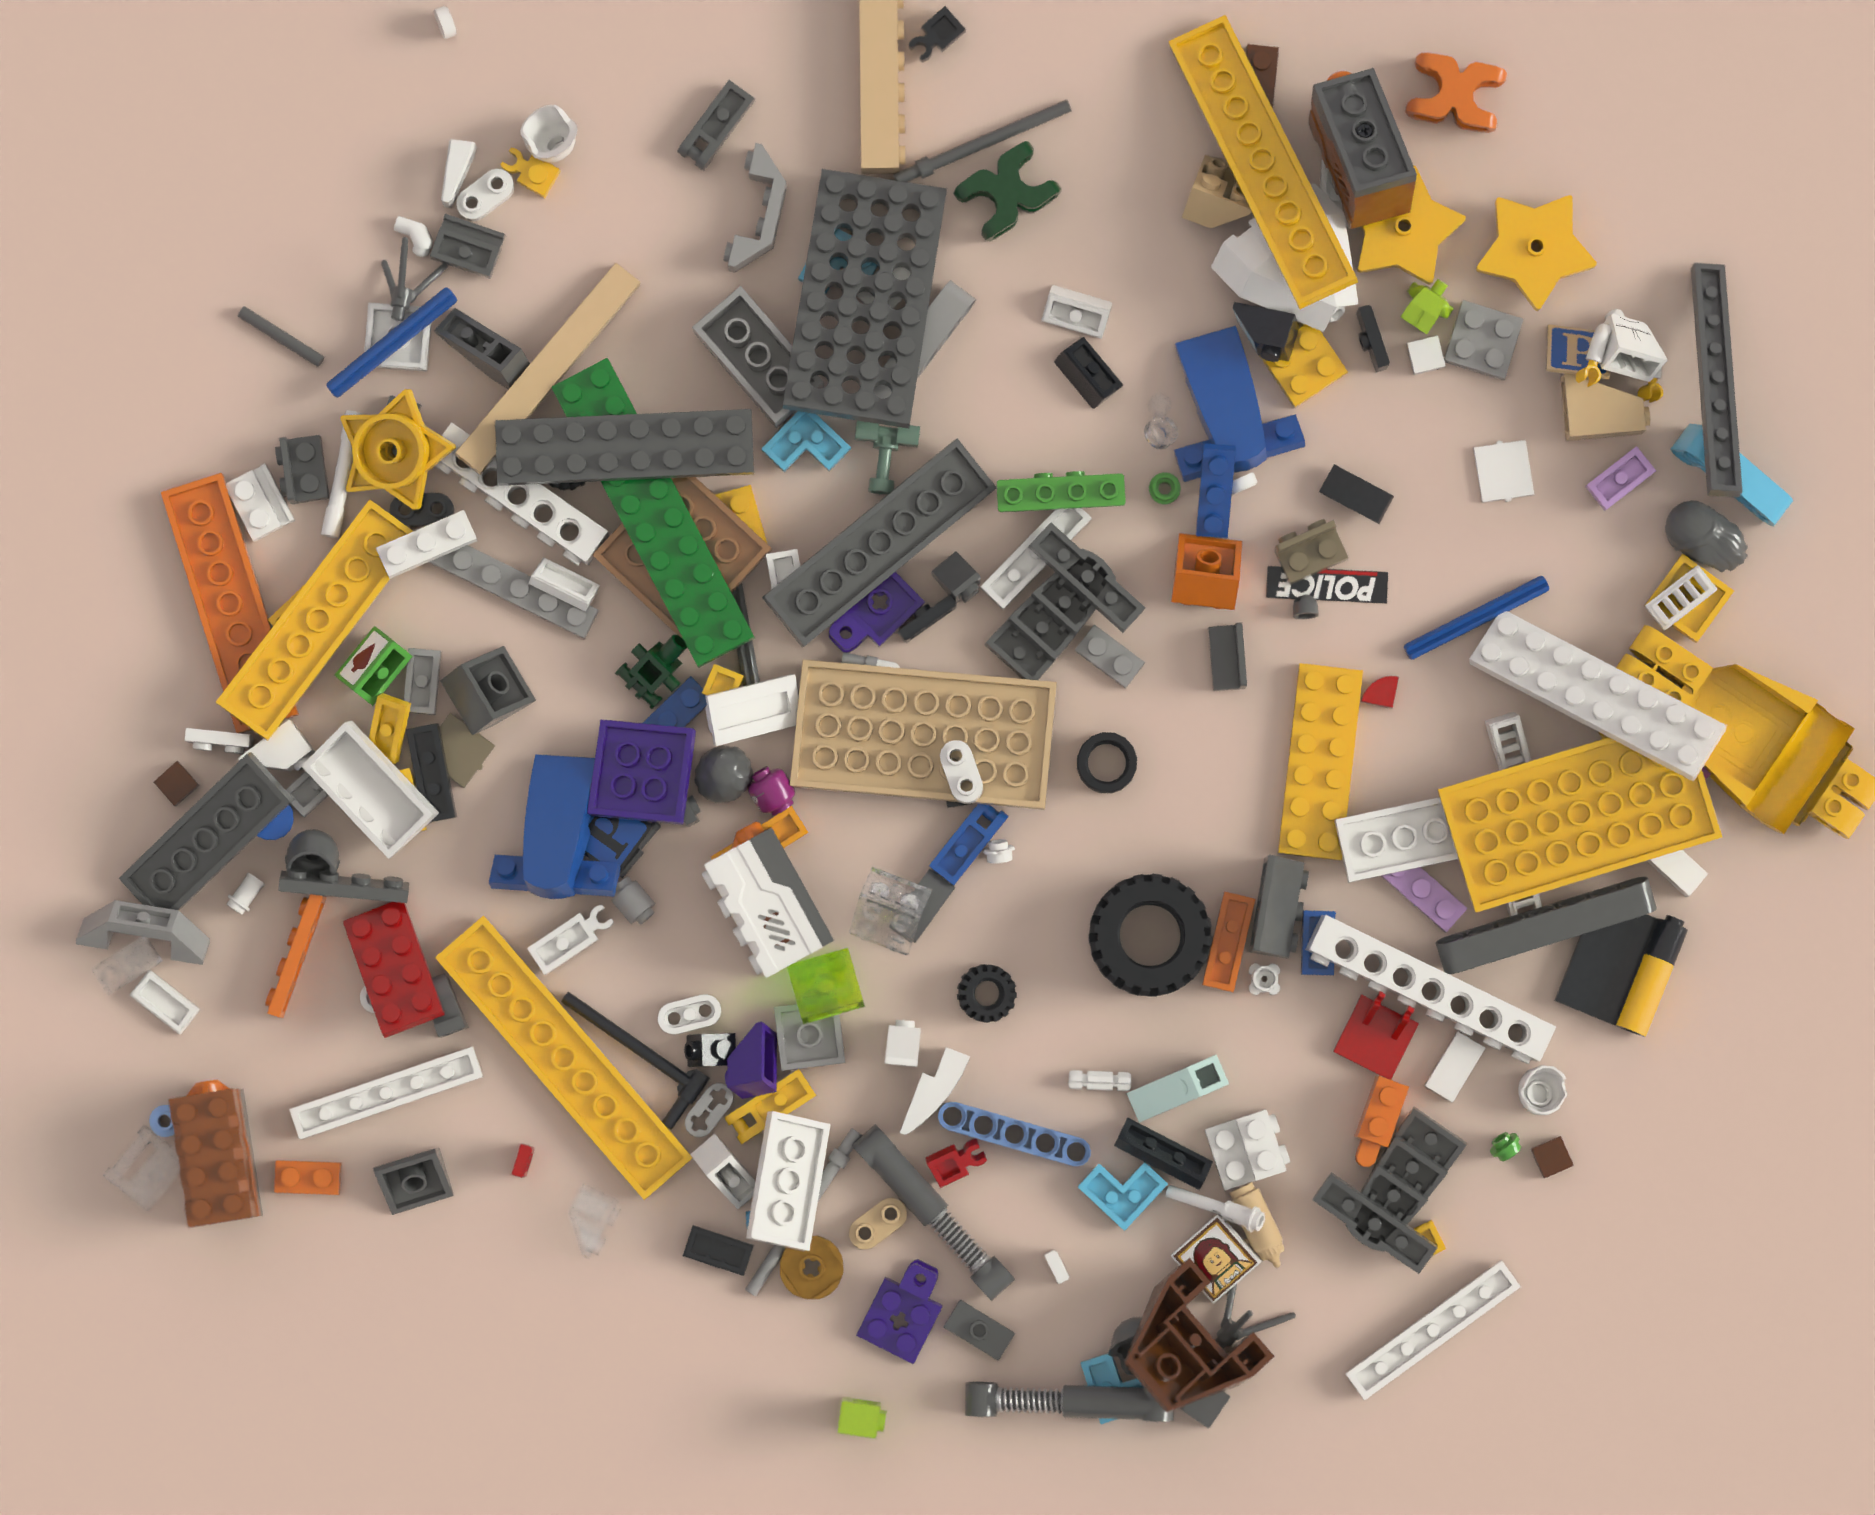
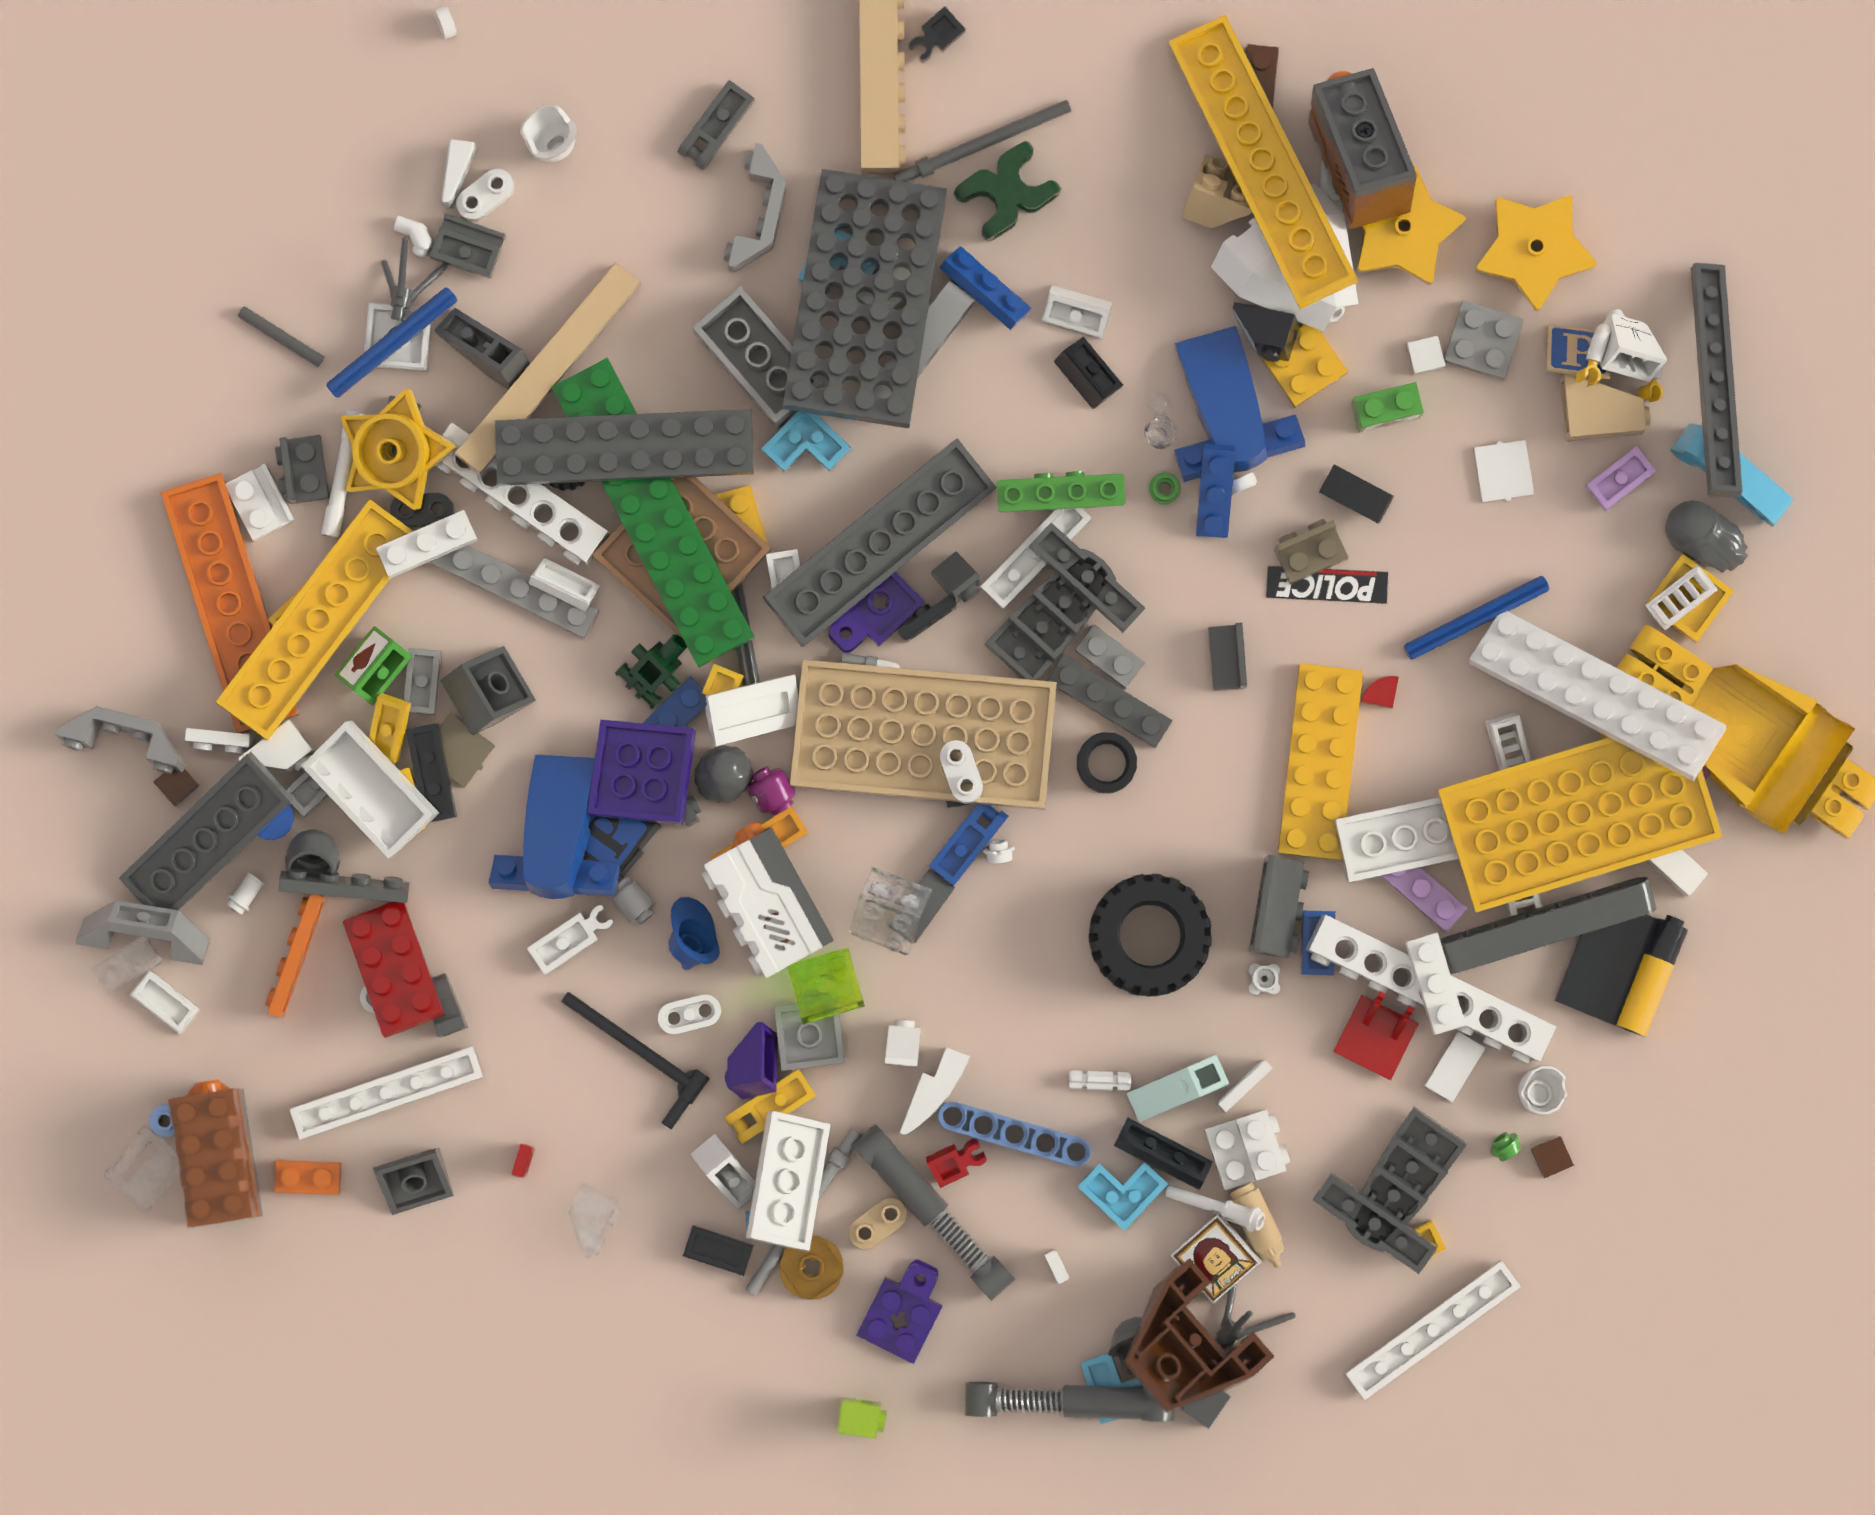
yellow plate [435,915,693,1200] -> none
yellow plate [500,148,561,198] -> none
black bracket [684,1033,736,1067] -> none
light grey beam [685,1083,734,1137] -> none
sand green bar [855,421,920,495] -> none
dark grey plate [944,1299,1015,1361] -> none
black tyre [957,964,1017,1023] -> none
orange slope [1171,533,1242,610] -> none
orange plate [1202,891,1256,993] -> none
dark grey hinge [1293,594,1319,619] -> none
orange brick [1354,1076,1409,1167] -> none
black plate [1356,305,1390,372] -> none
lime piece [1401,279,1454,335] -> none
orange piece [1405,52,1507,133] -> none
none -> light grey slope [55,706,185,774]
none -> blue piece [668,897,720,970]
none -> blue plate [939,246,1031,330]
none -> dark grey plate [1047,654,1173,748]
none -> white tile [1217,1060,1273,1112]
none -> bright green brick [1351,382,1424,433]
none -> white plate [1405,933,1466,1035]

